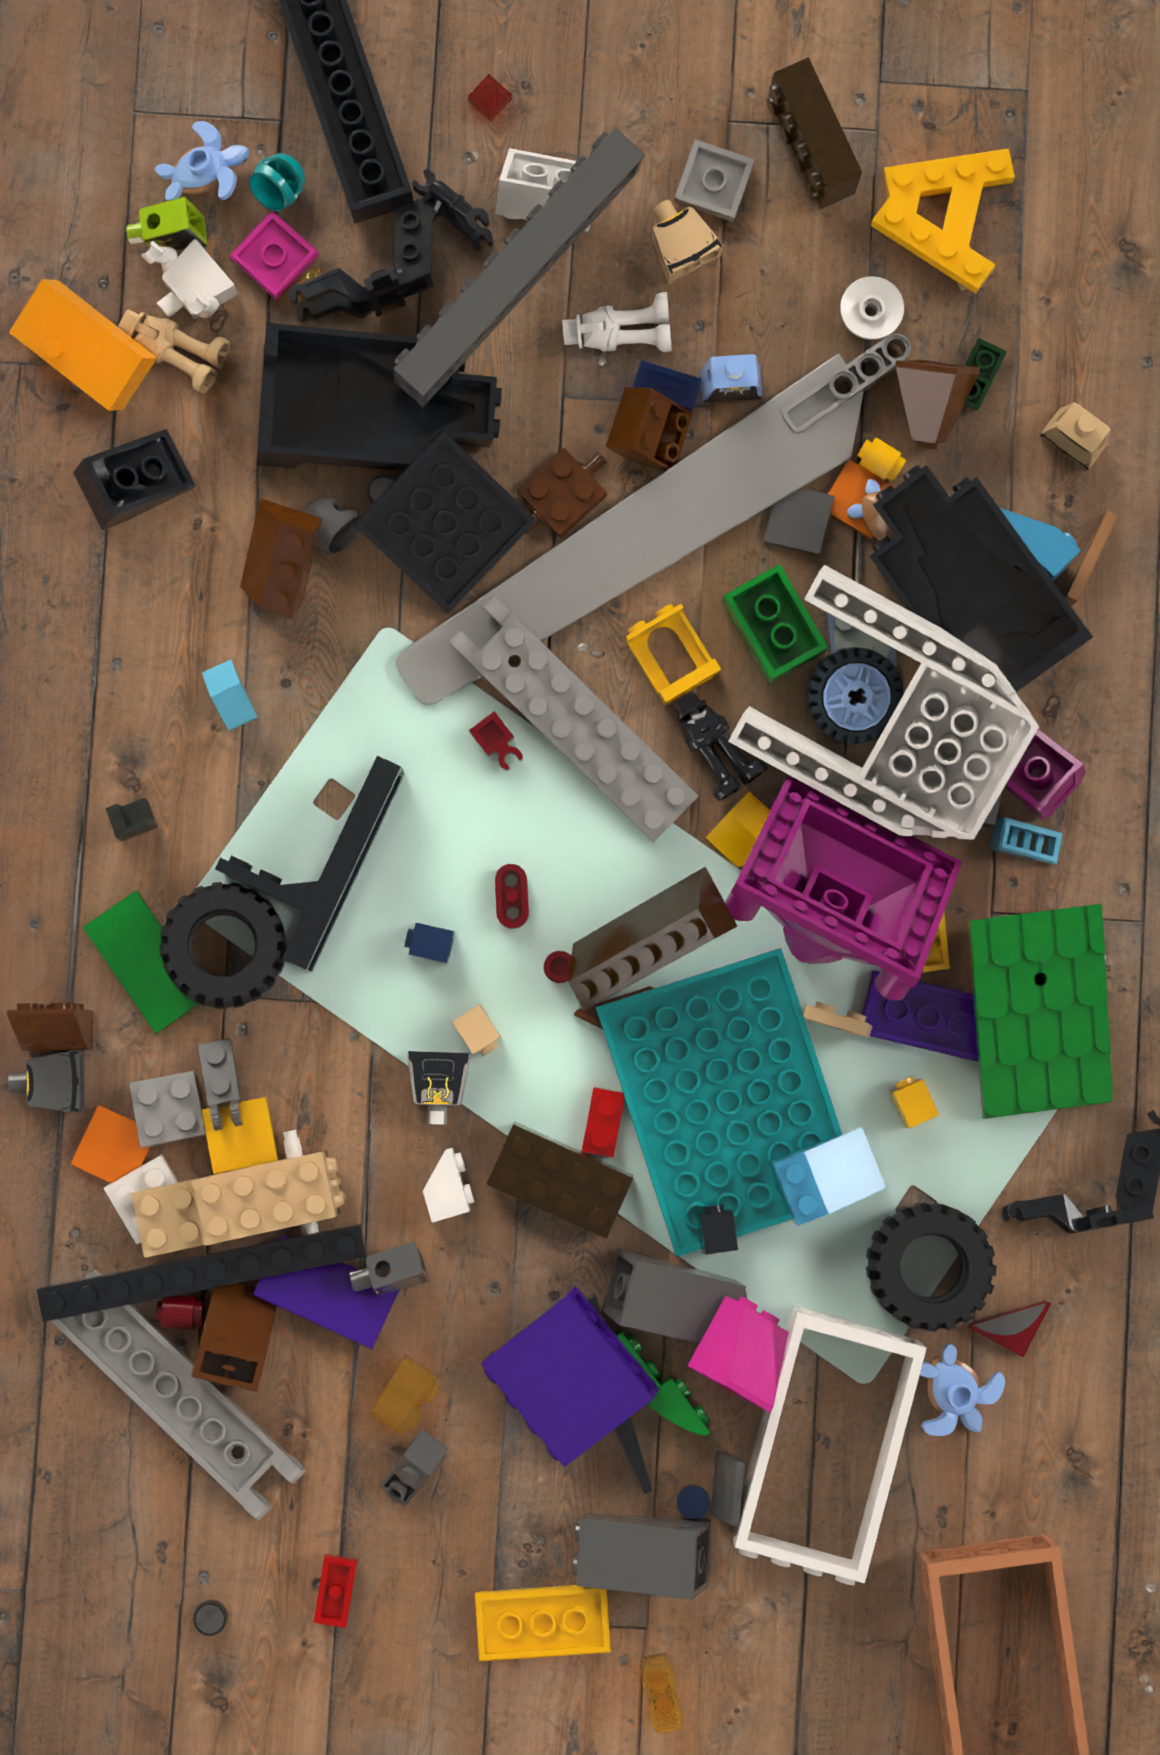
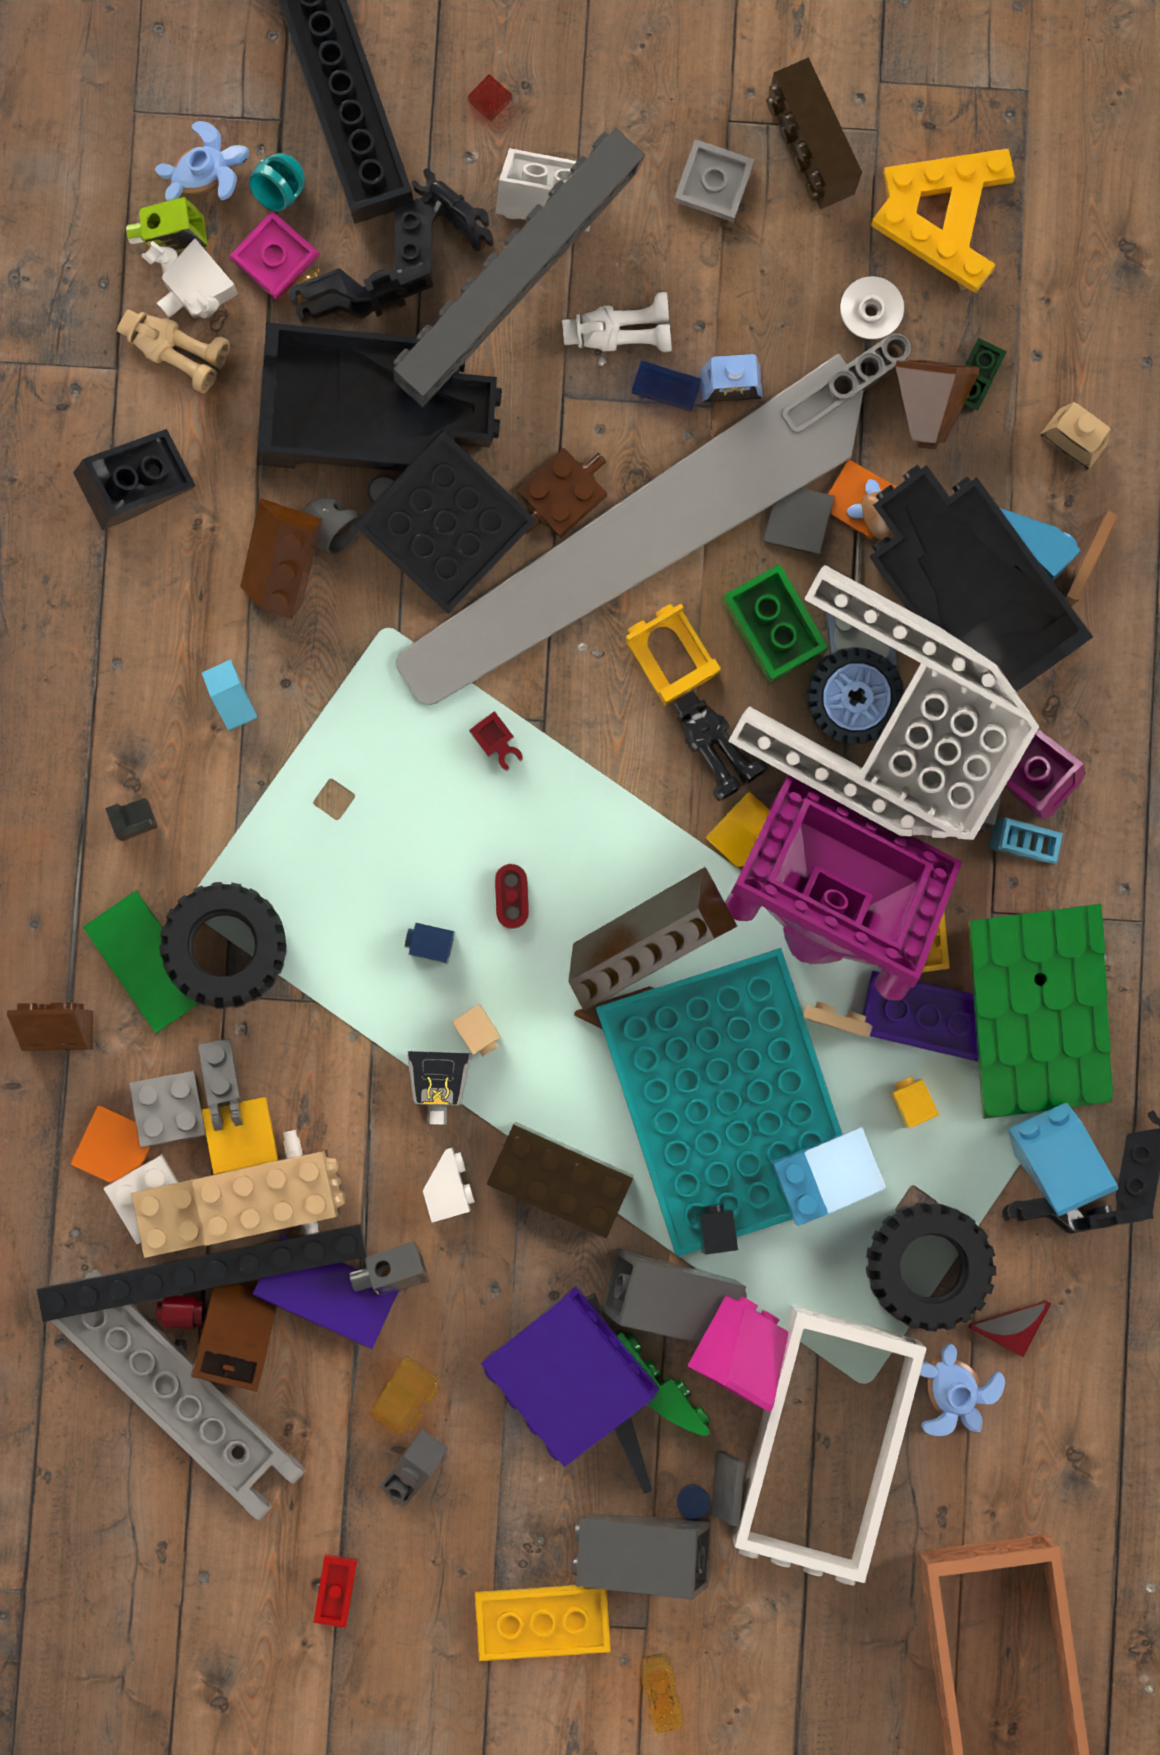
dark grey torso [8,1050,86,1113] -> none
light orange brick [9,279,157,411] -> none
flat silver tile [193,1600,228,1636] -> none
black piece [215,756,405,972] -> none
light grey hinge [448,595,698,842] -> none
dark red tile [544,951,571,983] -> none
red plate [581,1087,625,1158] -> none
reddish brown slope [606,387,693,471] -> none
tan torso [651,200,723,284] -> none
yellow brick [857,437,907,482] -> none
none -> dark azure slope [1008,1102,1118,1217]

